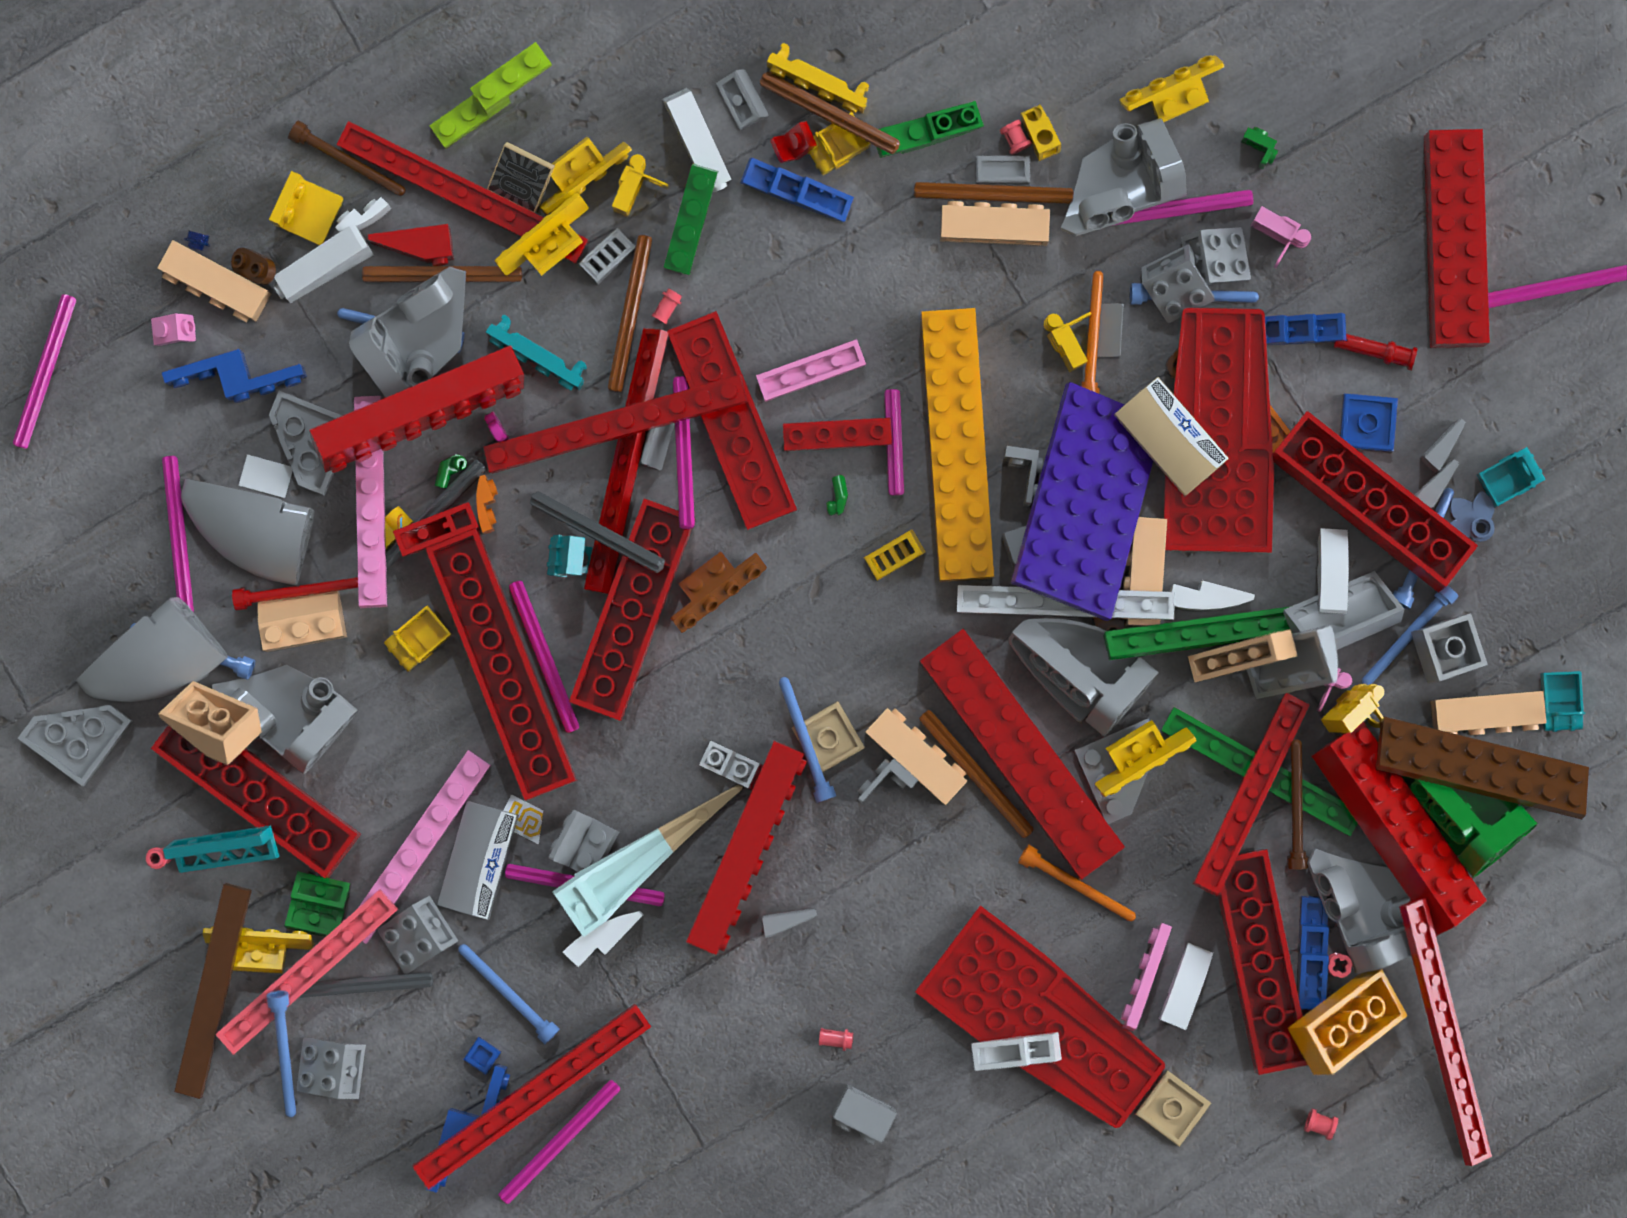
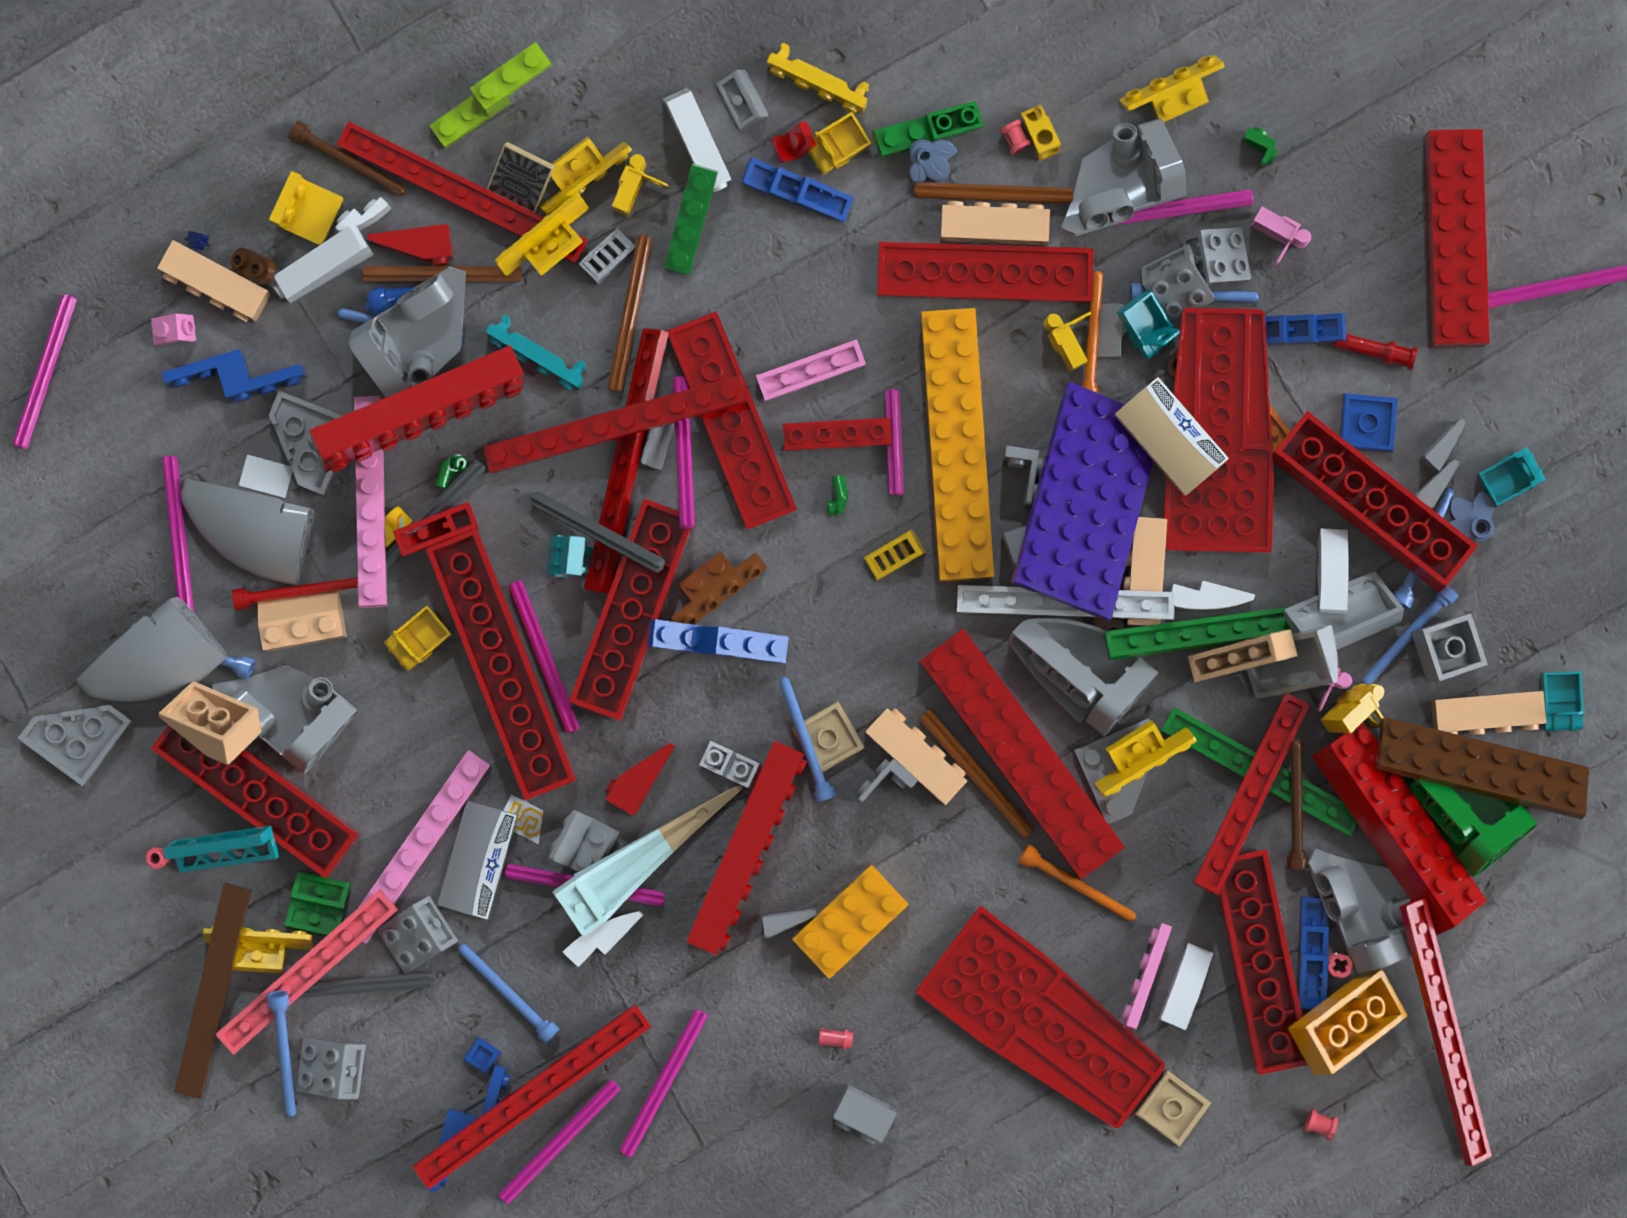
orange slope [476,474,498,534] -> none
dark pink tile [484,411,510,442] -> none
coral pin [651,288,682,324] -> none
dark orange axle [760,72,900,154] -> none
white slope [971,1032,1062,1071] -> none
light grey tile [976,156,1030,184] -> none
none -> blue piece [365,286,416,317]
none -> red slope [604,743,676,816]
none -> dark pink axle [620,1009,707,1157]
none -> bracket [647,619,789,663]
none -> light orange brick [792,864,909,979]
none -> red plate [877,242,1094,303]
none -> sand blue plate [909,139,957,183]
none -> teal piece [1116,291,1180,360]

